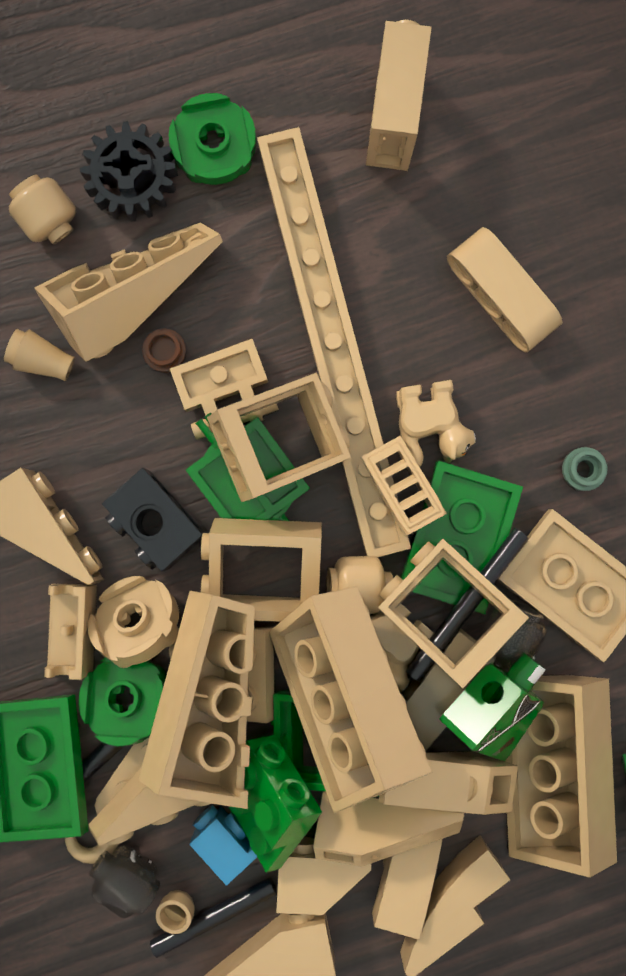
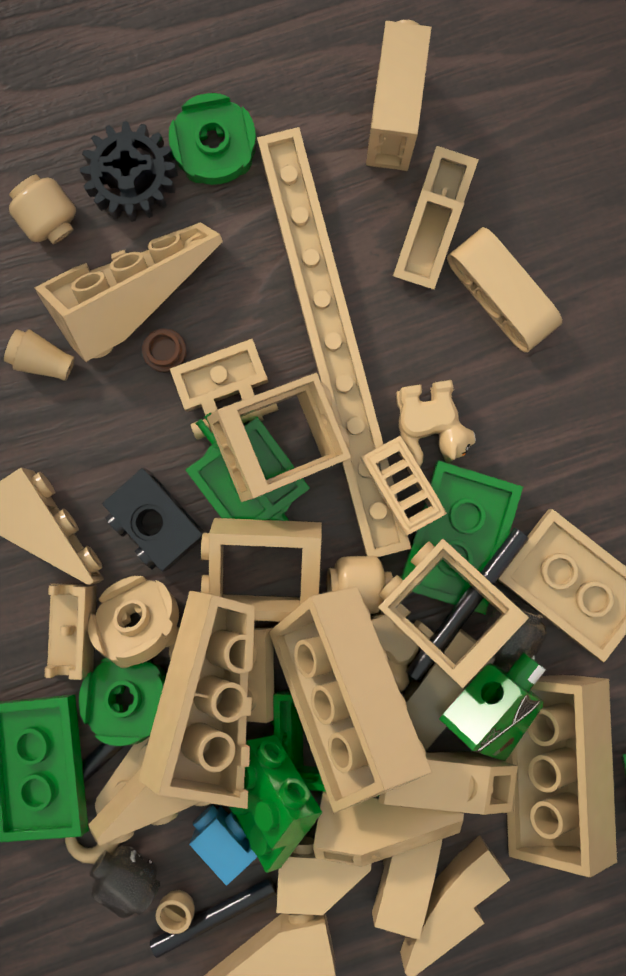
sand green plate [562,447,607,491] -> none
none -> tan slope [393,146,479,289]

